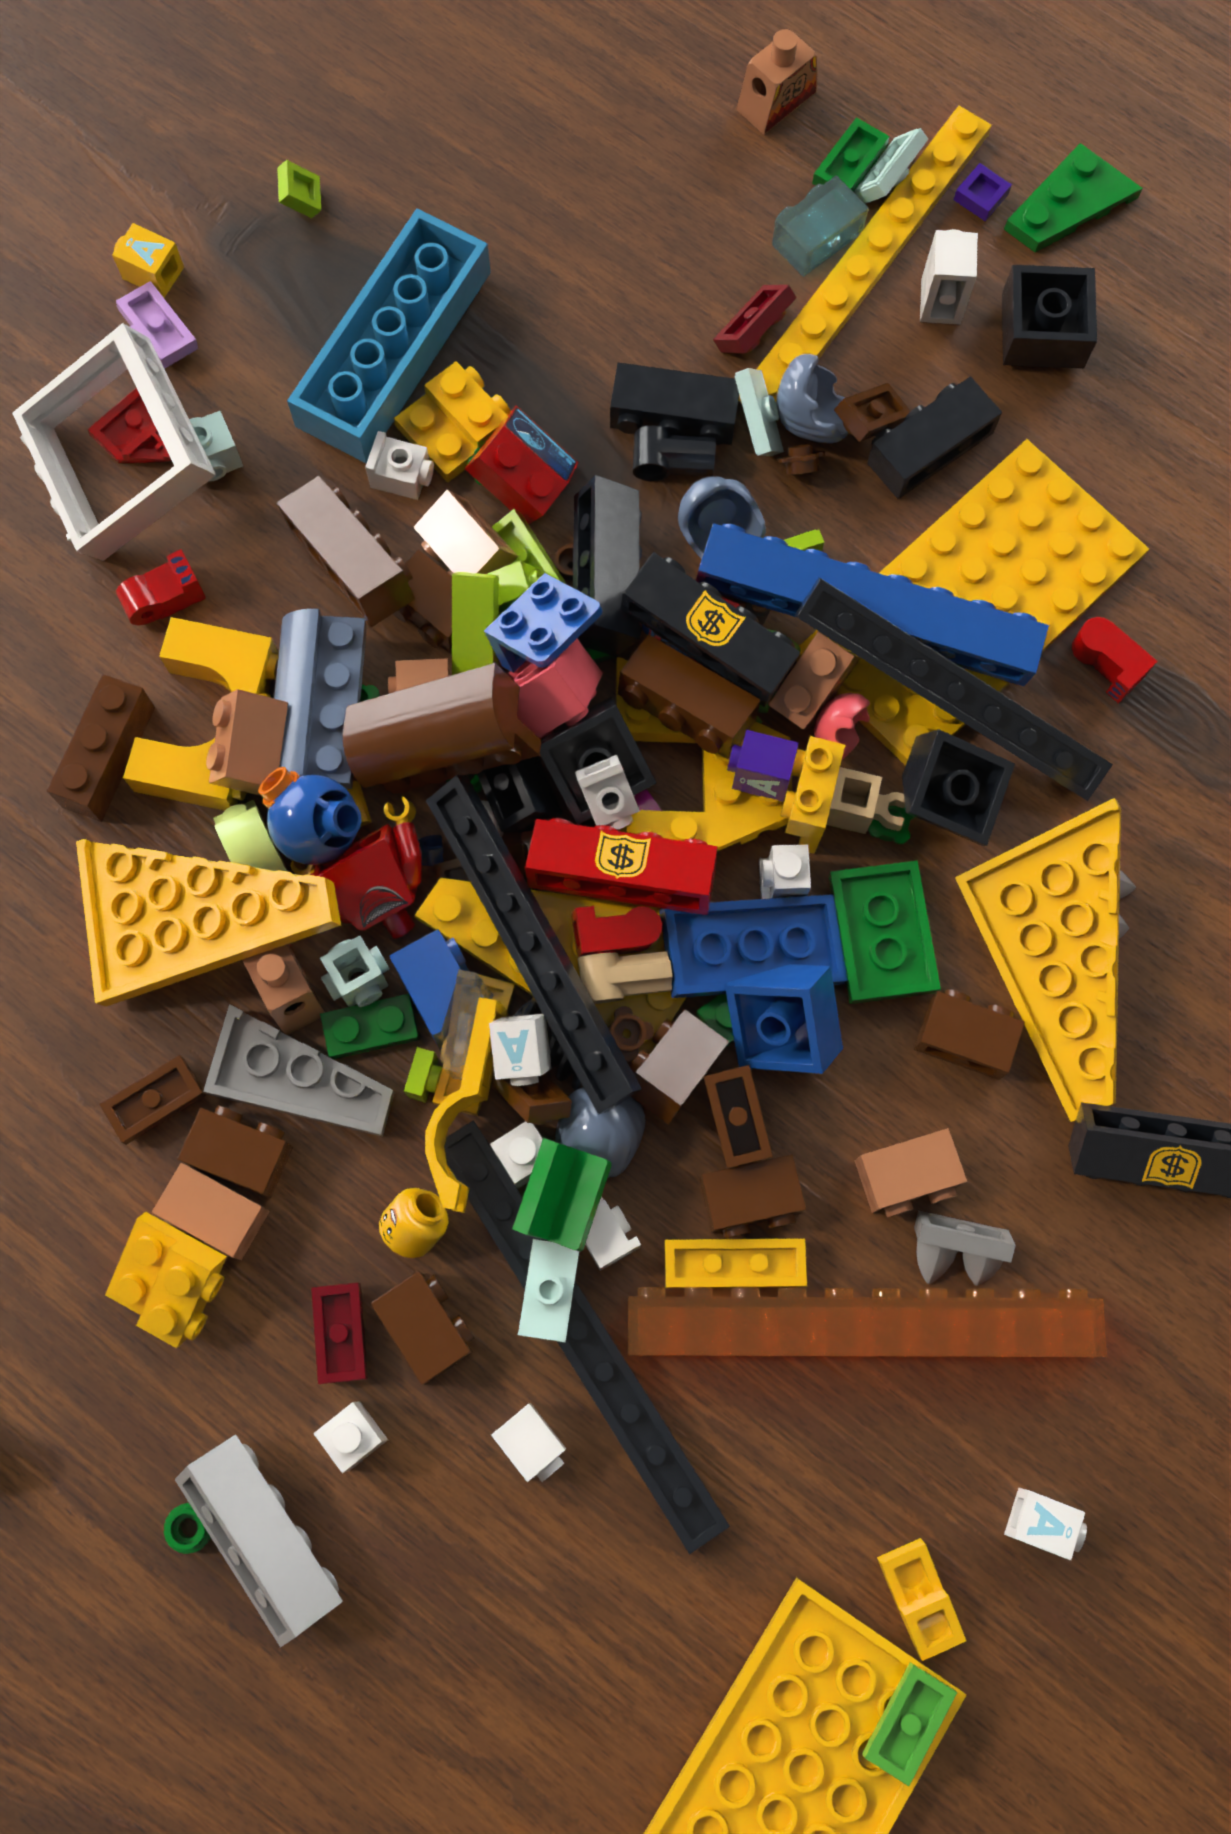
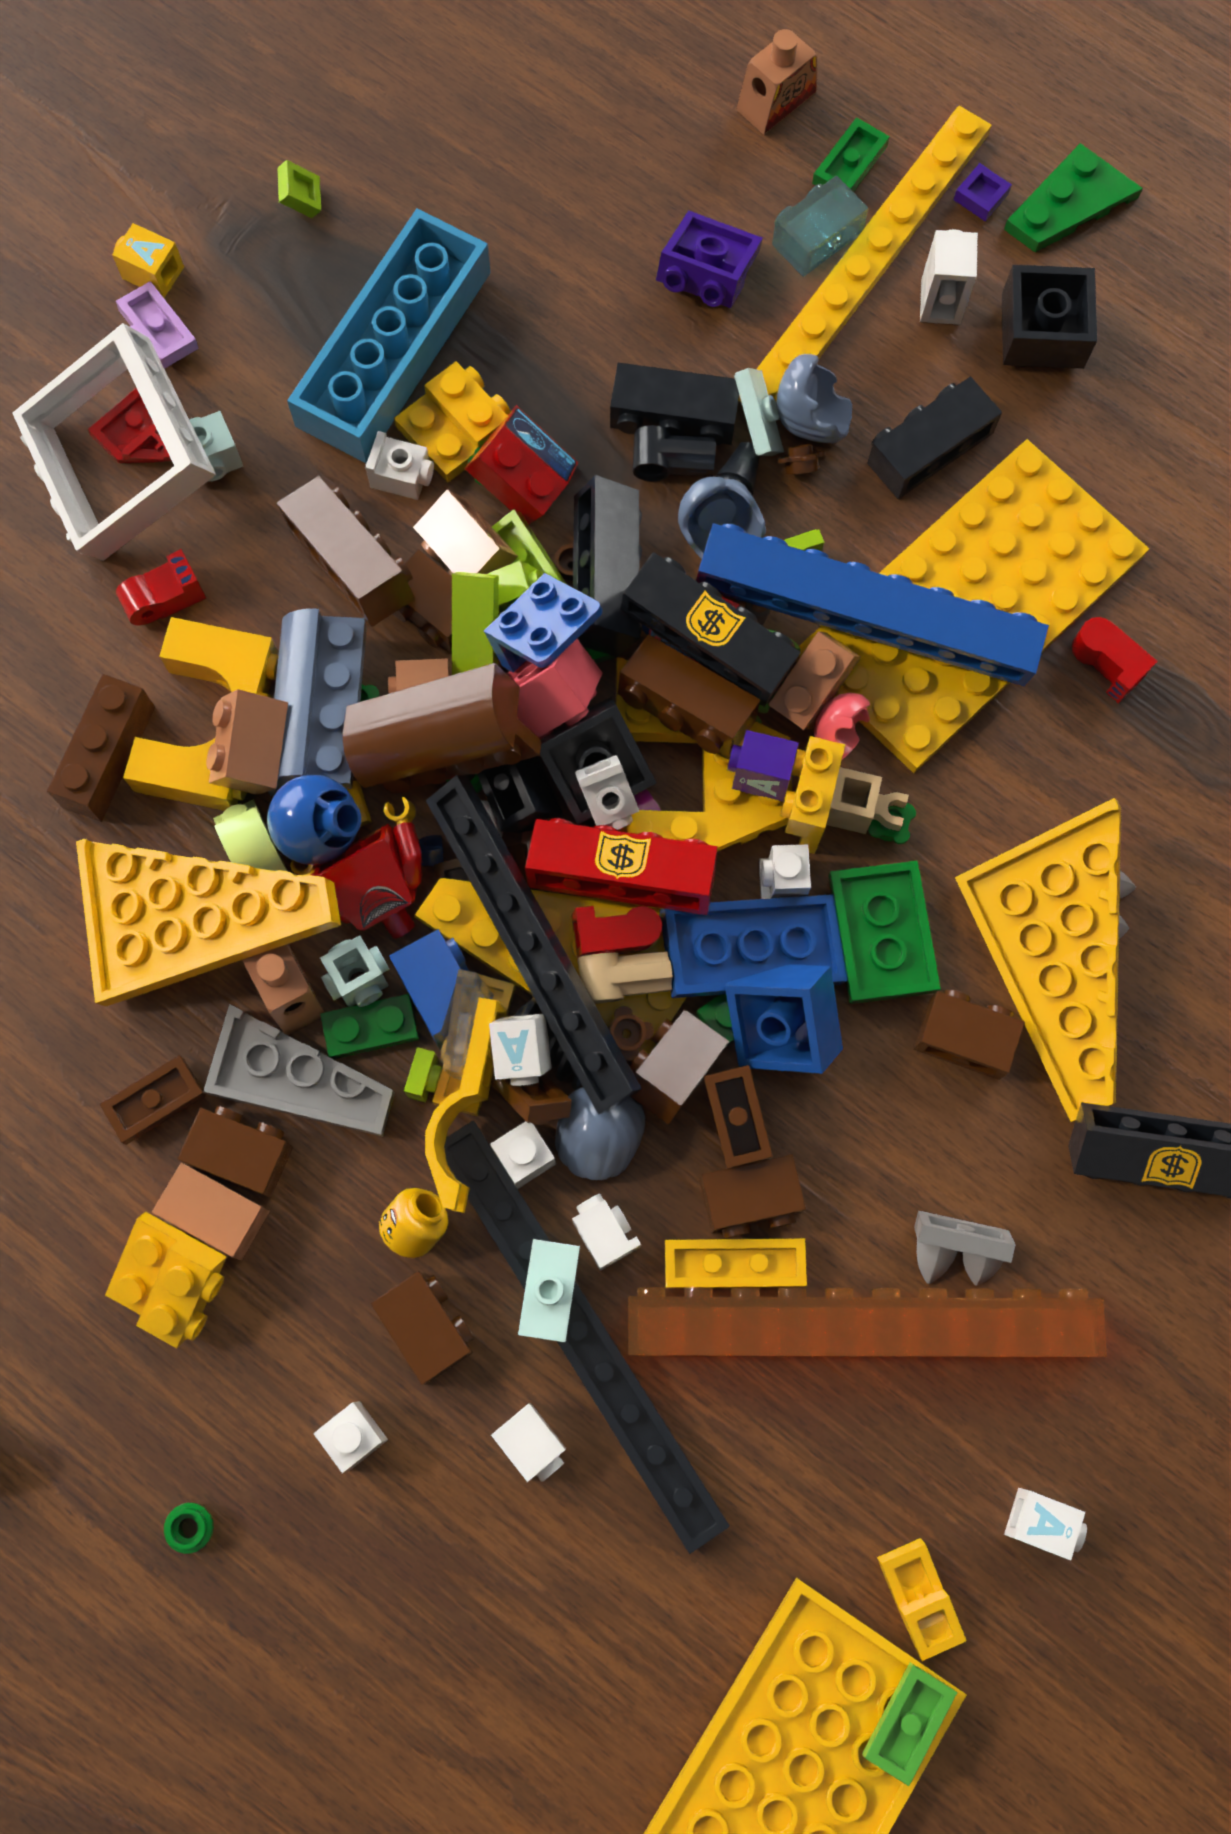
light grey brick [175,1434,343,1648] -> none
orange plate [258,767,300,809] -> none
dark red plate [311,1282,368,1384] -> none
green panel [512,1138,612,1252] -> none
dark red plate [713,285,797,354] -> none
black plate [794,577,1113,801] -> none
reddish brown plate [834,383,911,442] -> none
light aqua plate [854,128,928,205] -> none
nougat brick [854,1128,967,1218] -> none
black slope [902,729,1015,846] -> none
none -> dark purple plate [656,210,763,308]
none -> black cone [715,442,760,496]

